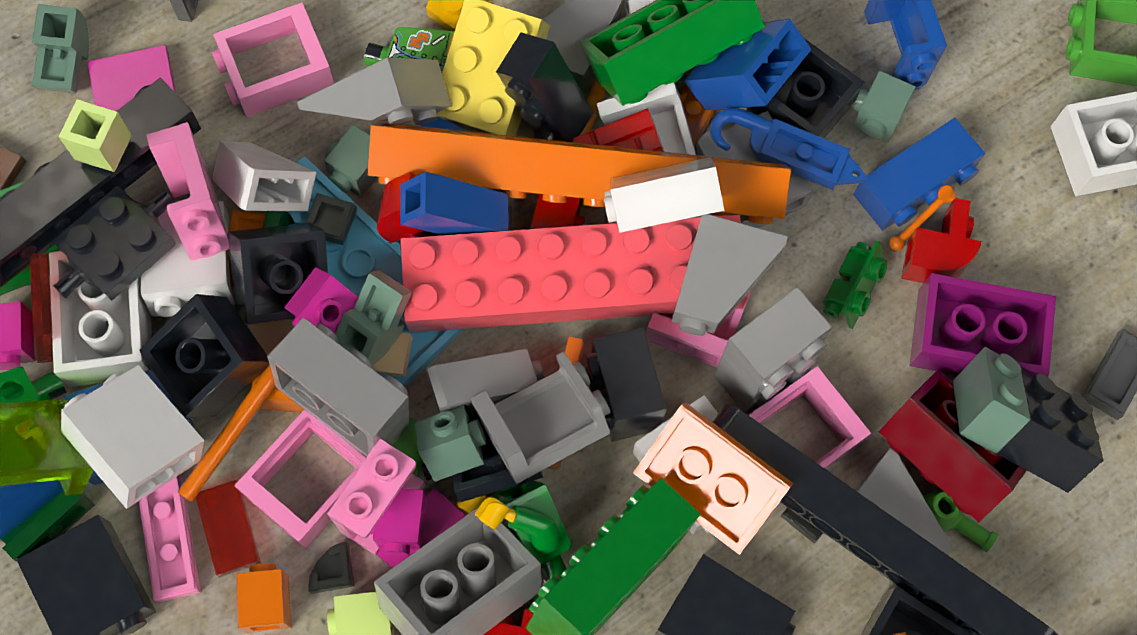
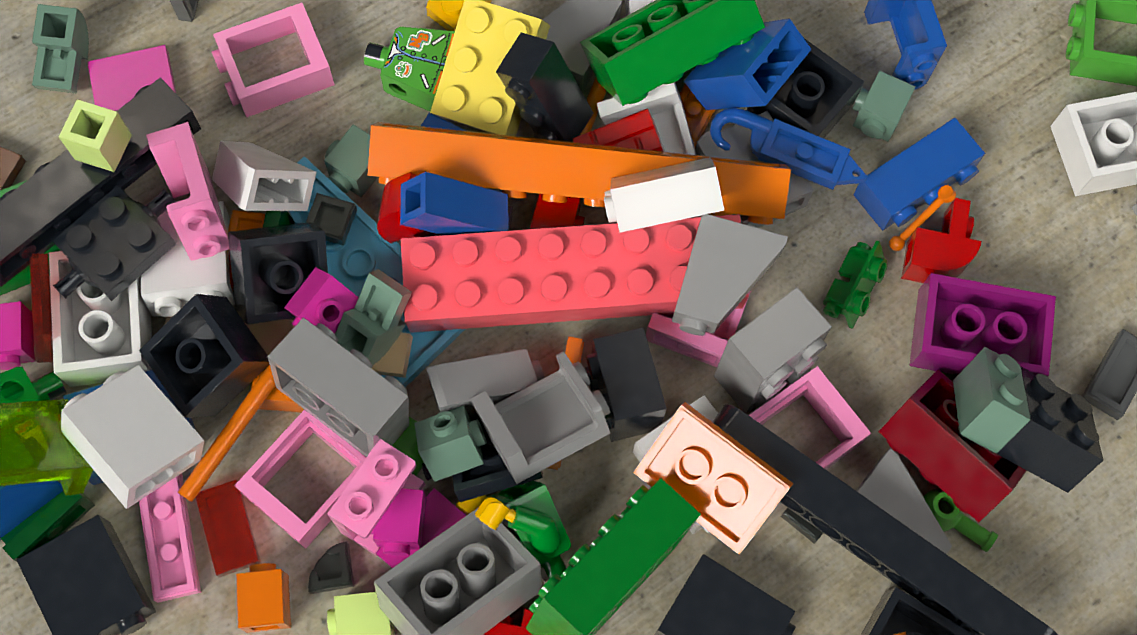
light grey slope [297,57,452,125] -> none

